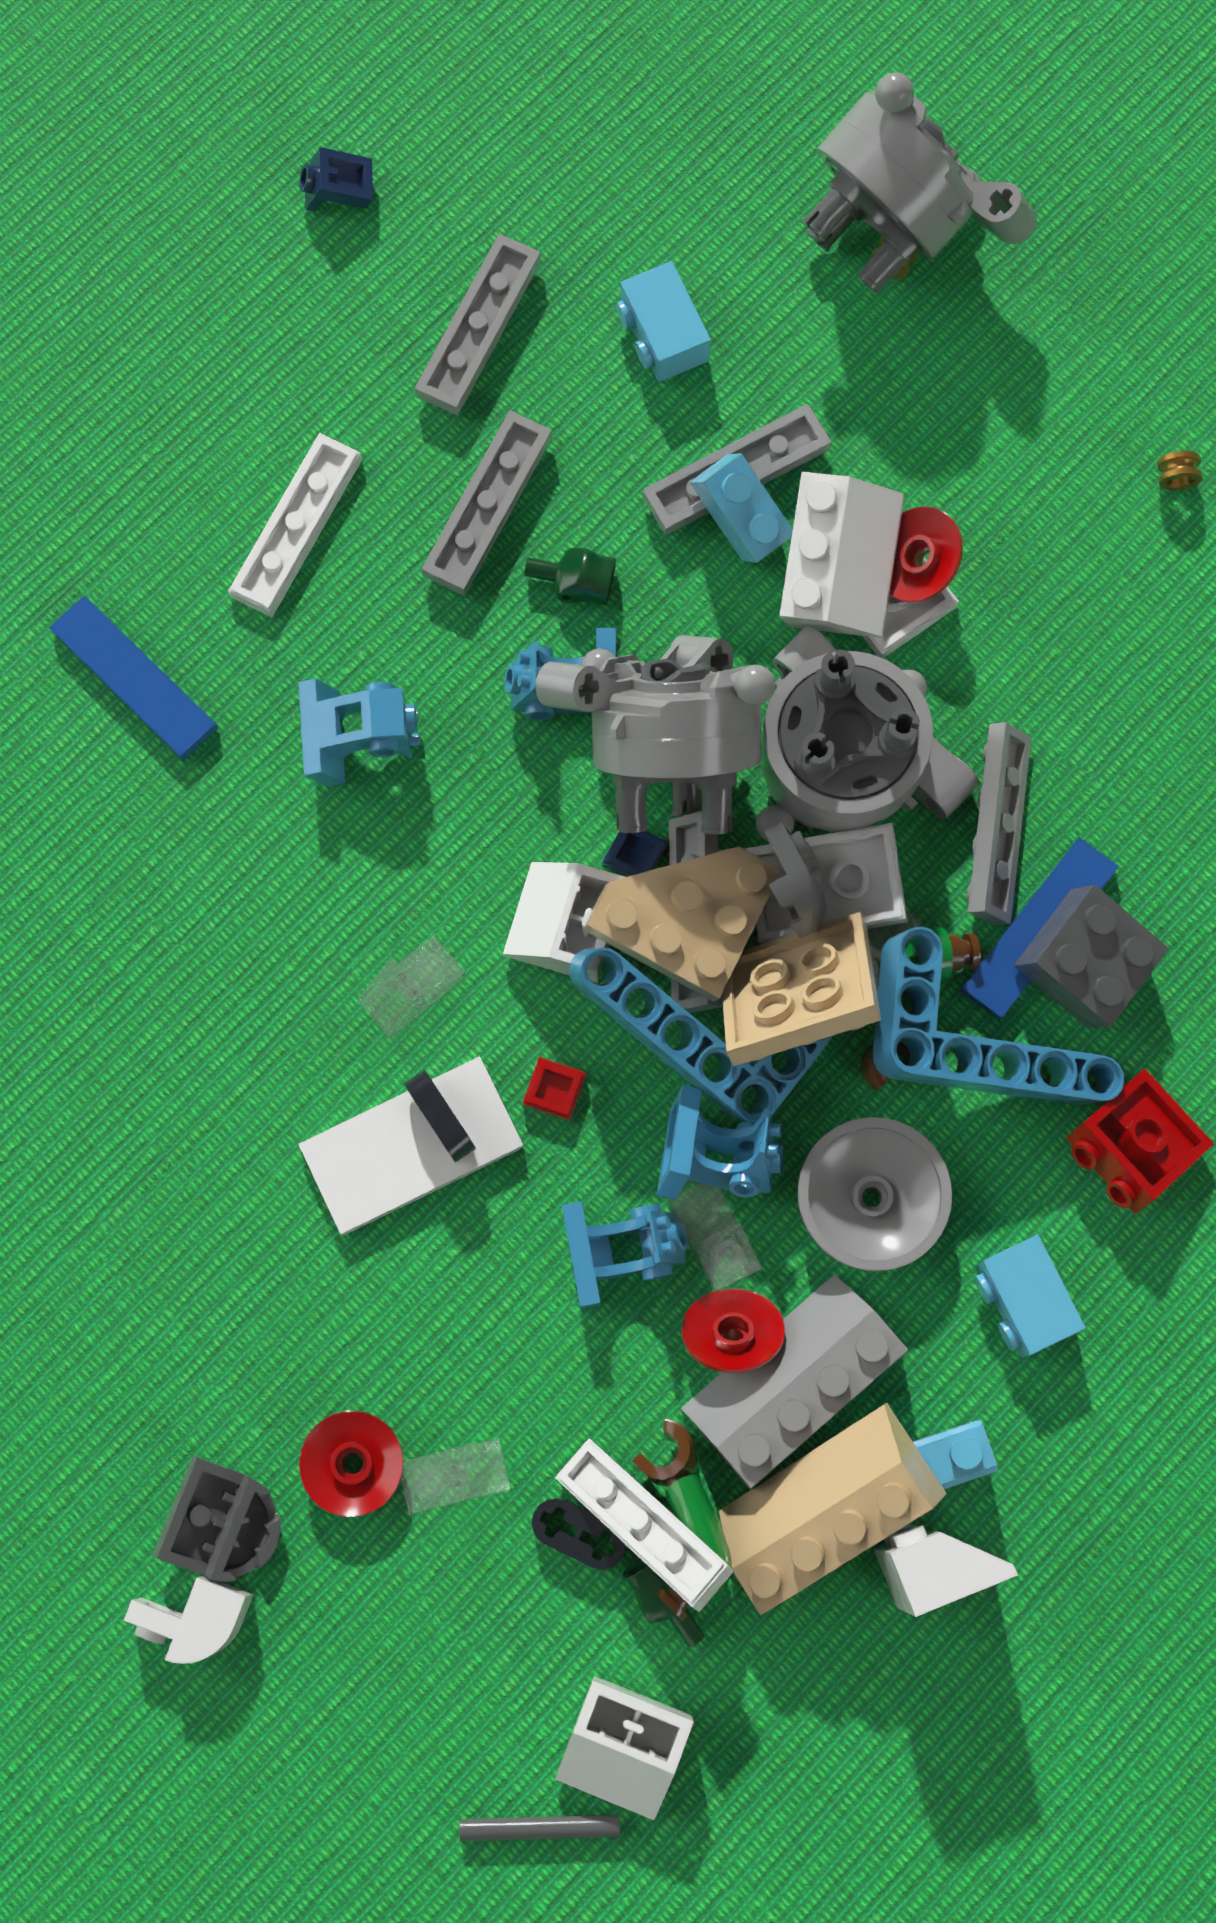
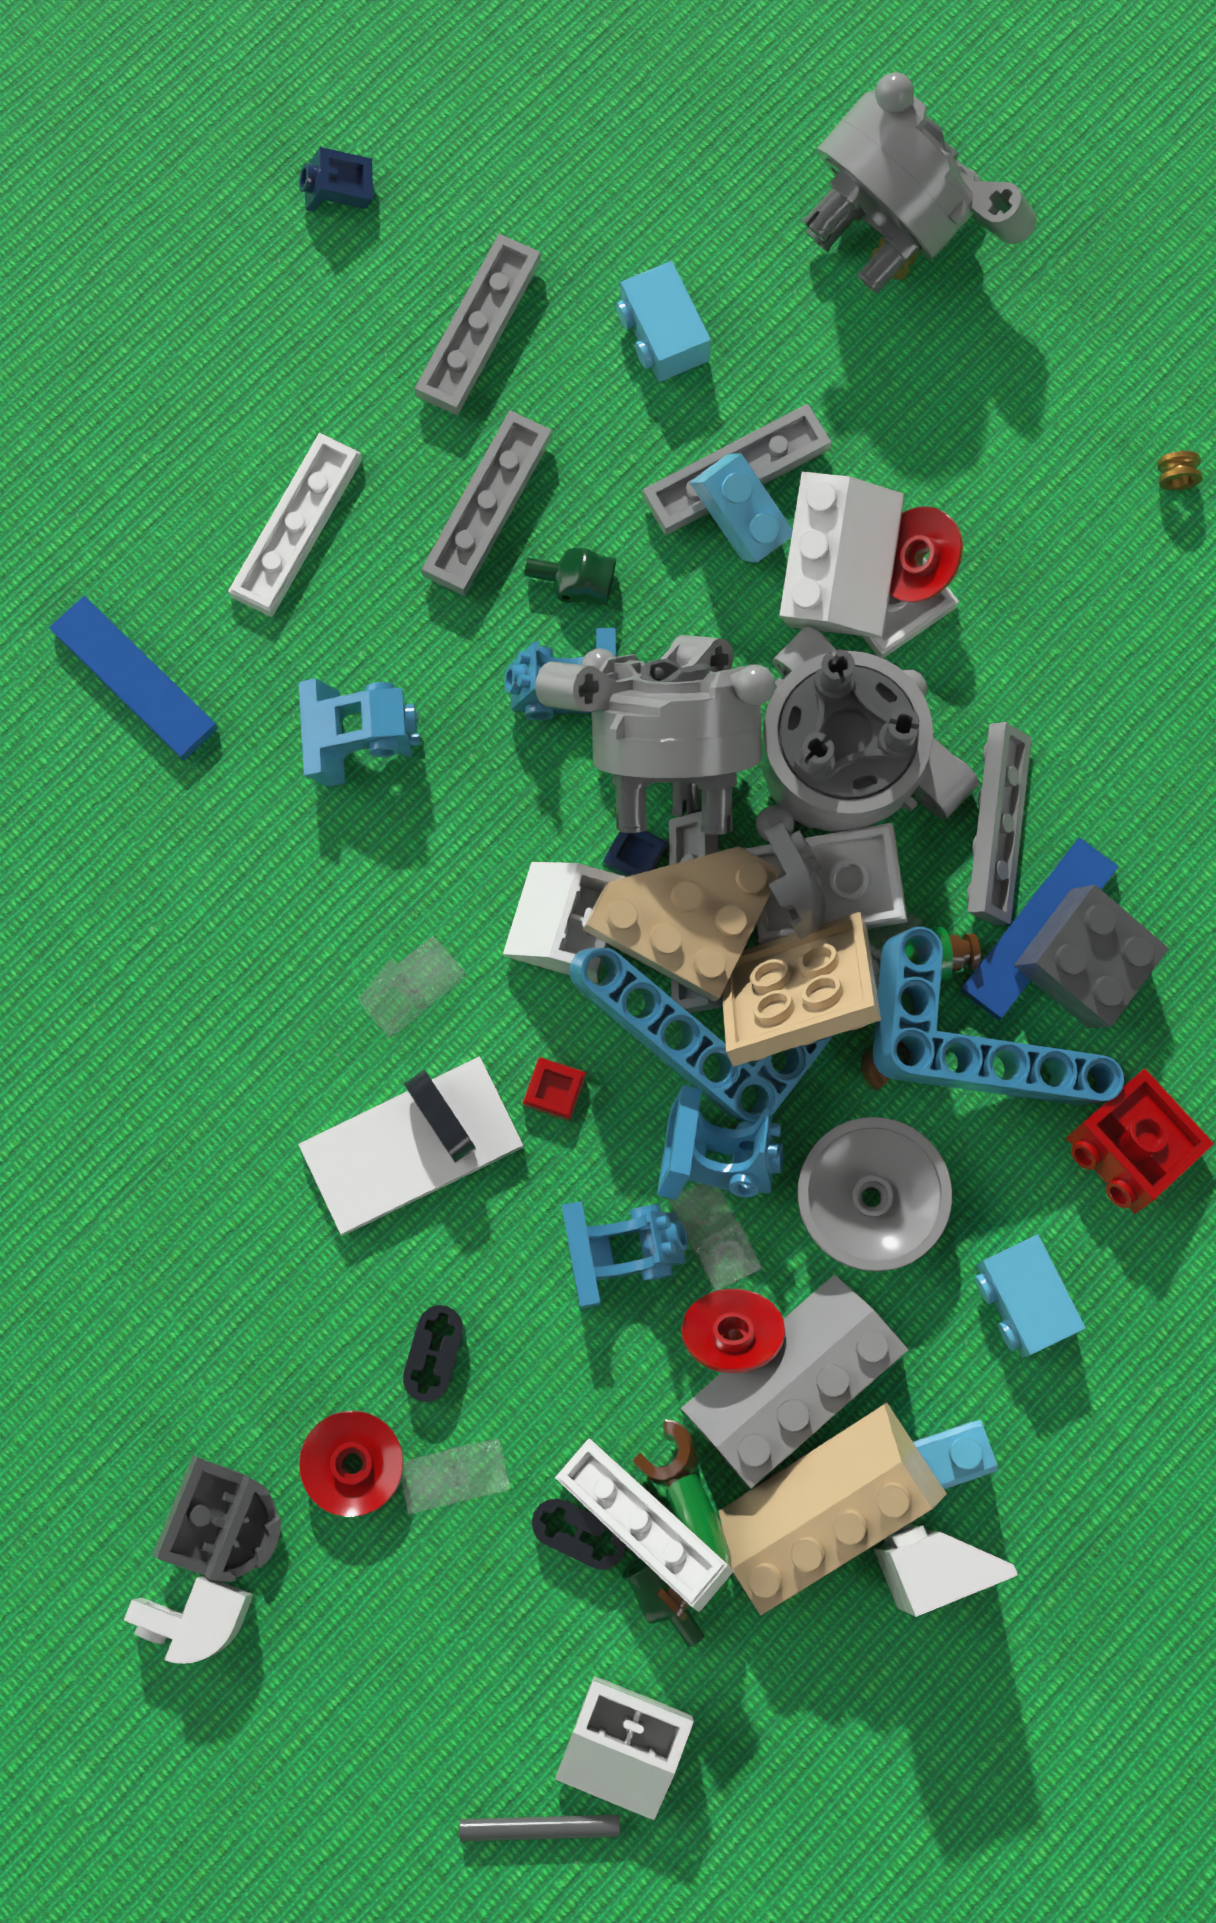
none -> black beam [403,1305,465,1403]

